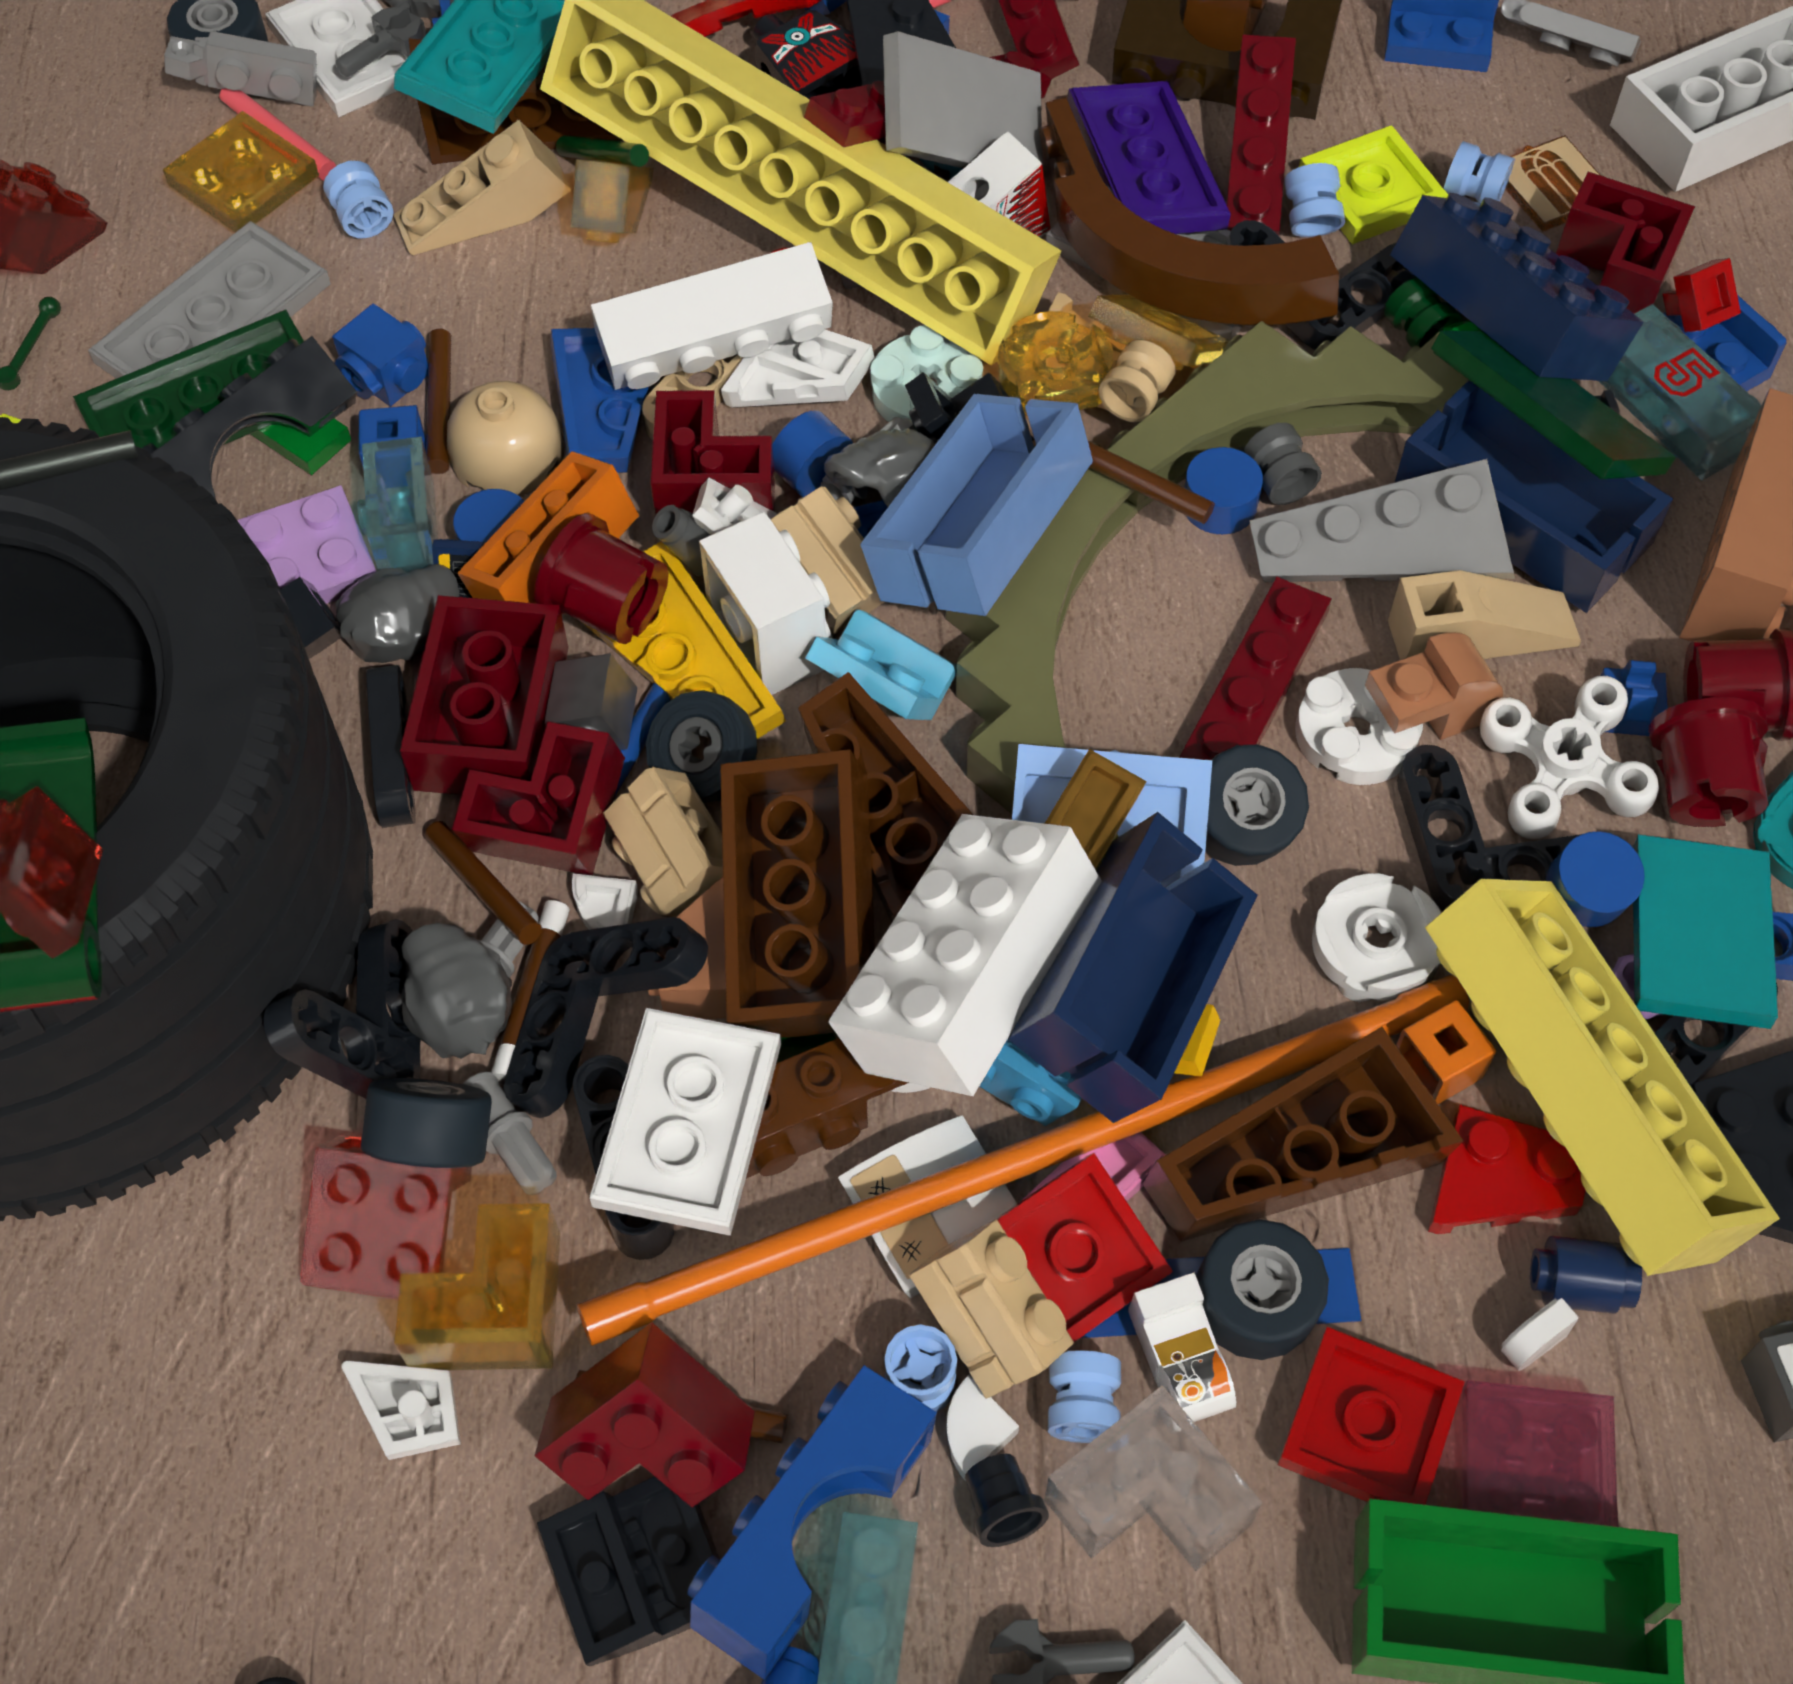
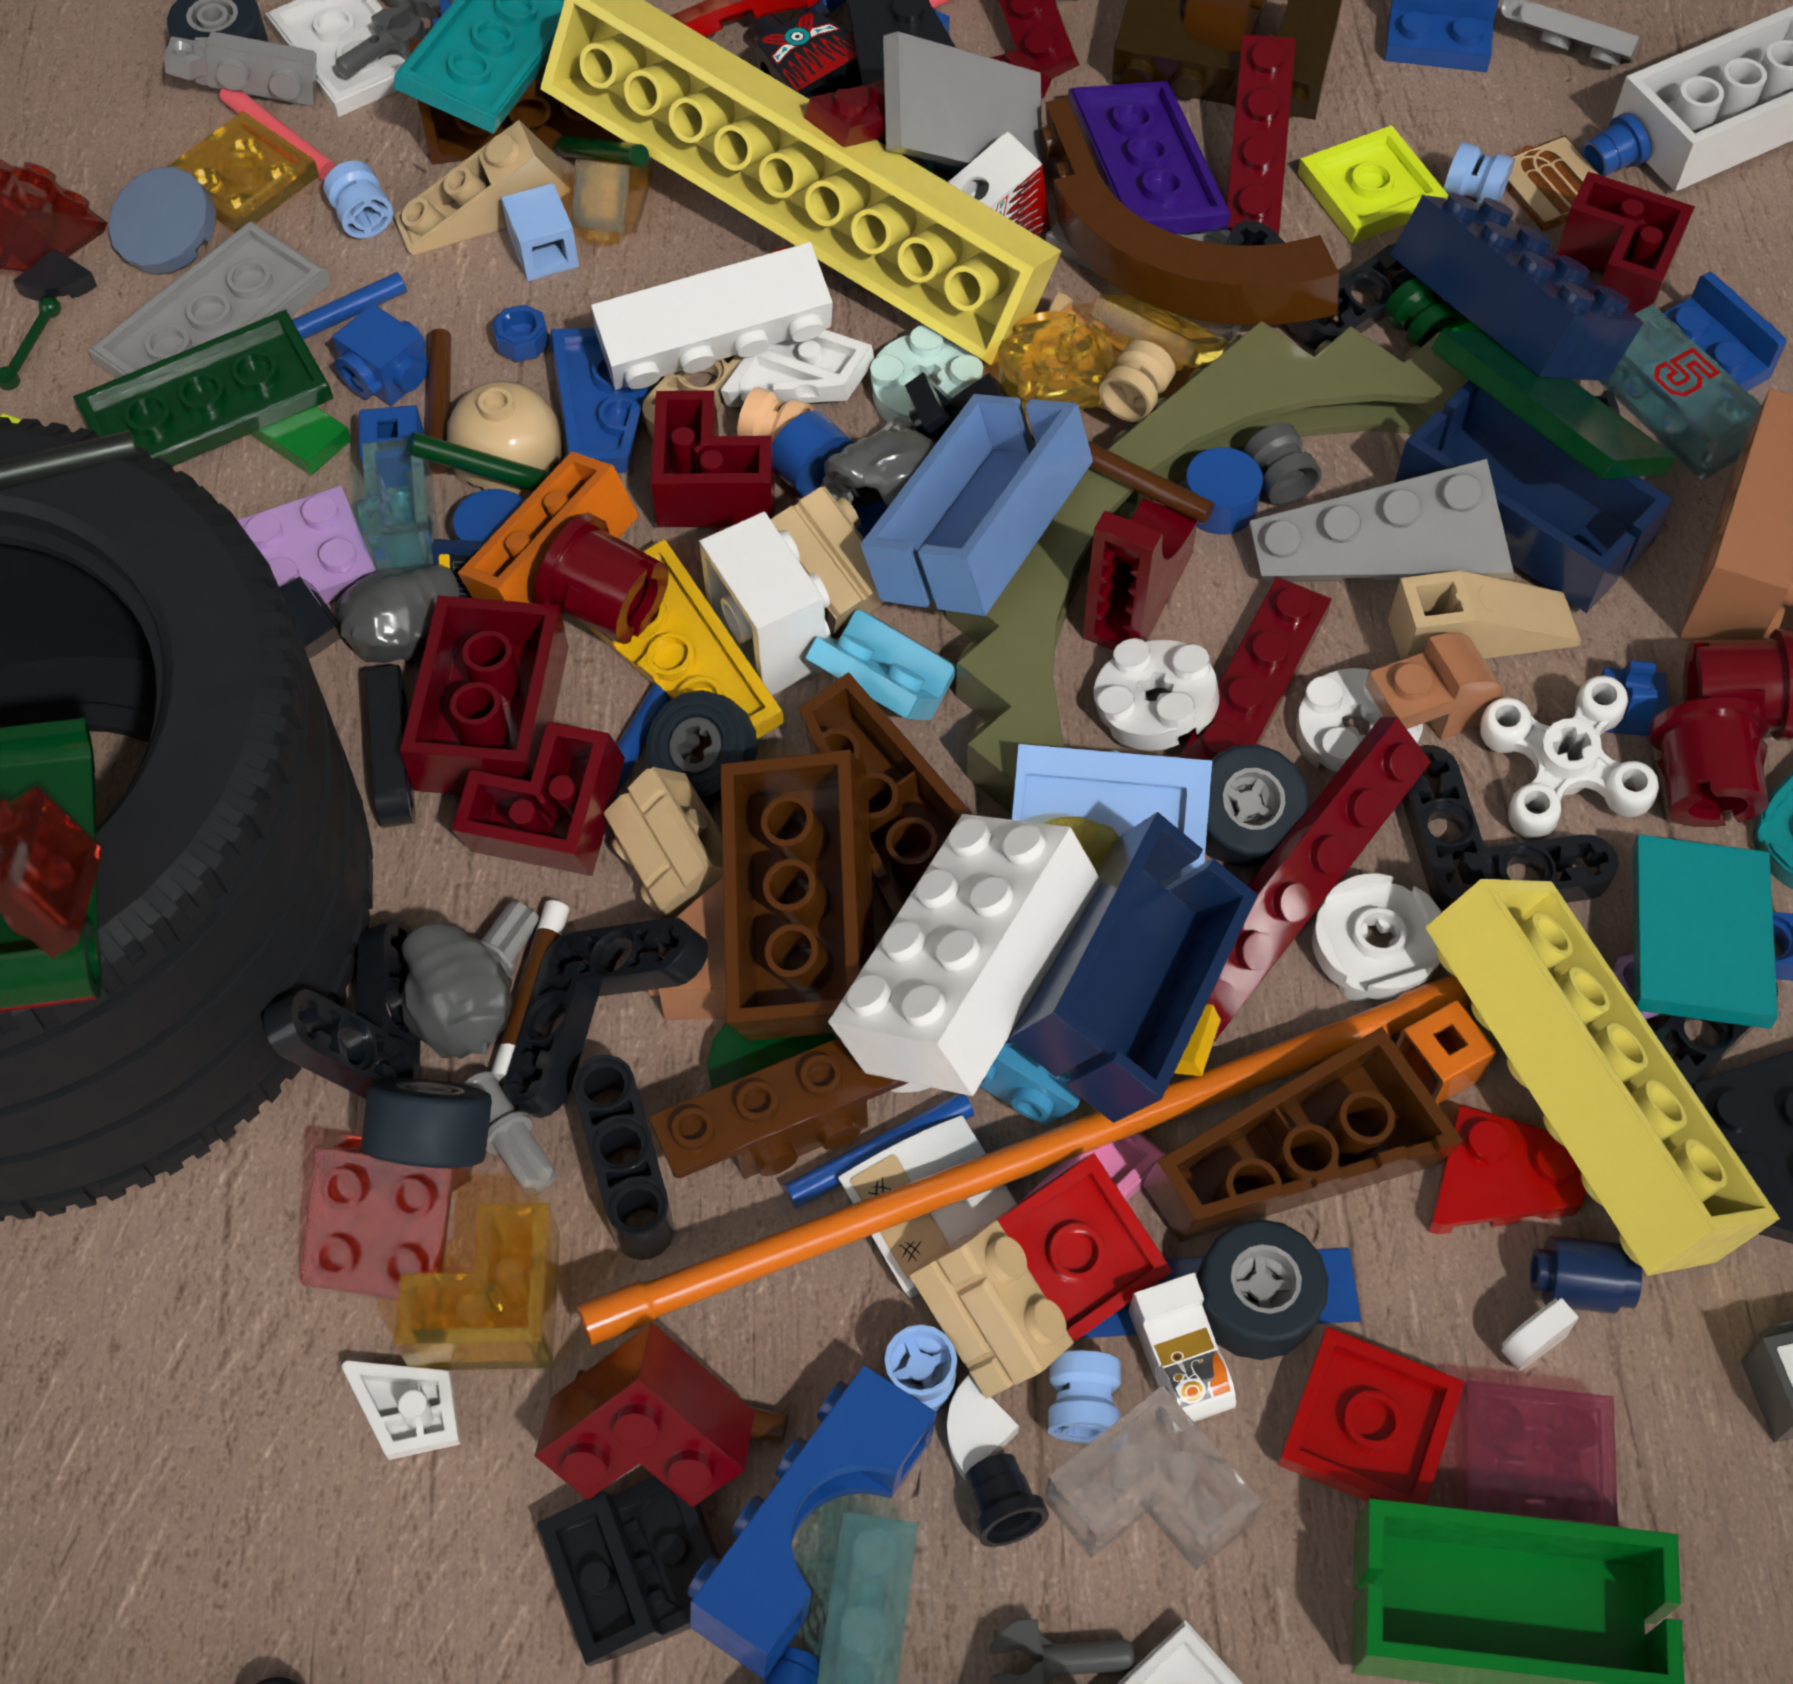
black arch [142,336,357,500] -> none
reddish brown bar [425,821,542,945] -> none
flat silver brick [544,653,637,750] -> none
white tile [572,874,638,929] -> none
white tile [590,1008,781,1236] -> none
dark grey cone [652,505,711,577] -> none
white piece [692,478,777,535] -> none
pearl gold tile [1044,749,1147,870] -> none
light blue wheel [1284,163,1346,237] -> none
blue piece [1546,832,1645,927] -> none
red tile [1662,258,1741,332] -> none
none -> black tile [13,248,97,301]
none -> sand blue tile [108,166,216,274]
none -> blue bar [292,272,407,340]
none -> dark green bar [406,431,552,491]
none -> blue tile [492,305,549,362]
none -> light blue brick [501,183,579,281]
none -> light nougat wheel [737,387,813,444]
none -> blue bar [783,1093,974,1209]
none -> dark red arch [1082,498,1198,650]
none -> white plate [1094,638,1219,751]
none -> dark red plate [1207,717,1431,1043]
none -> blue piece [1582,112,1651,177]

